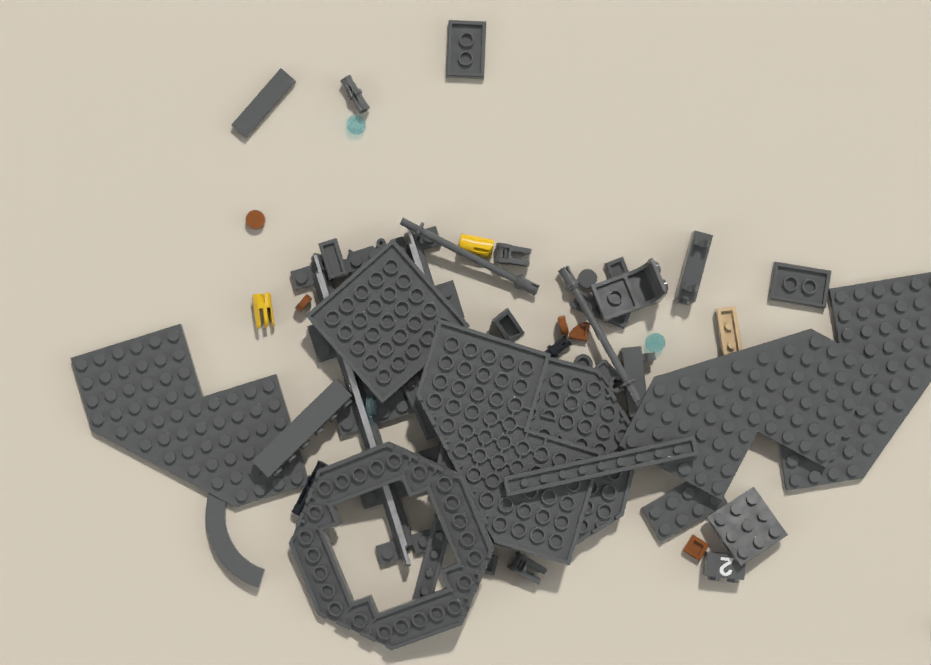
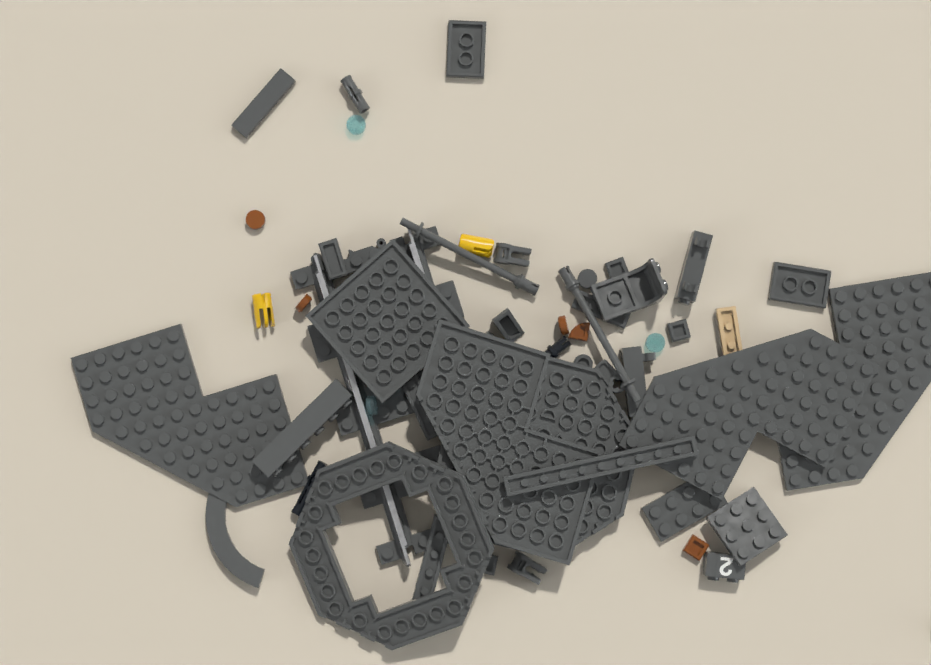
none -> dark grey tile [667,319,691,342]

